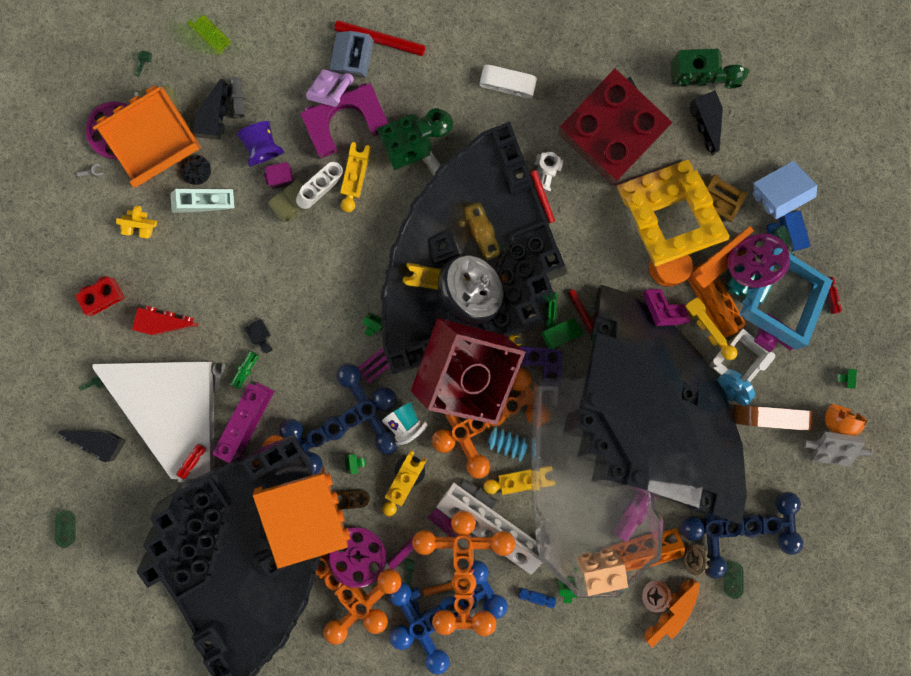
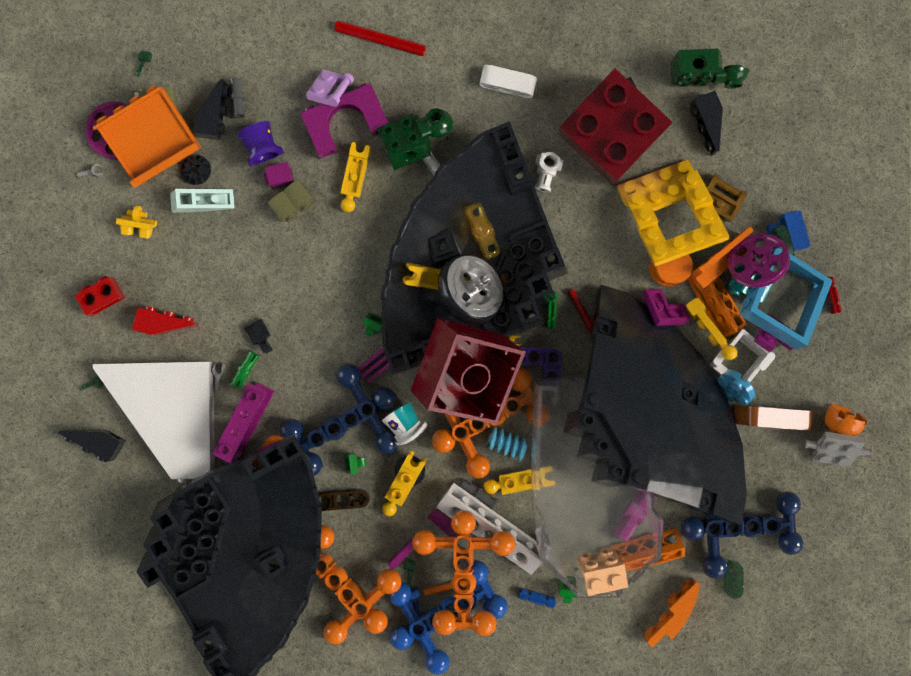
clear green beam [55,510,76,548] -> none
red axle [176,444,206,479] -> none
clear neon green panel [187,14,232,56] -> none
orange panel [253,468,351,569] -> none
white beam [296,162,343,209] -> none
magenta wedge [328,528,386,588] -> none
sand blue slope [329,31,374,78] -> none
red bar [529,169,555,224] -> none
green slope [541,318,584,350] -> none
dark orange gear [642,580,672,613] -> none
dark tan gear [684,544,710,576] -> none
light blue brick [753,161,817,219] -> none
green tile [837,369,857,389] -> none

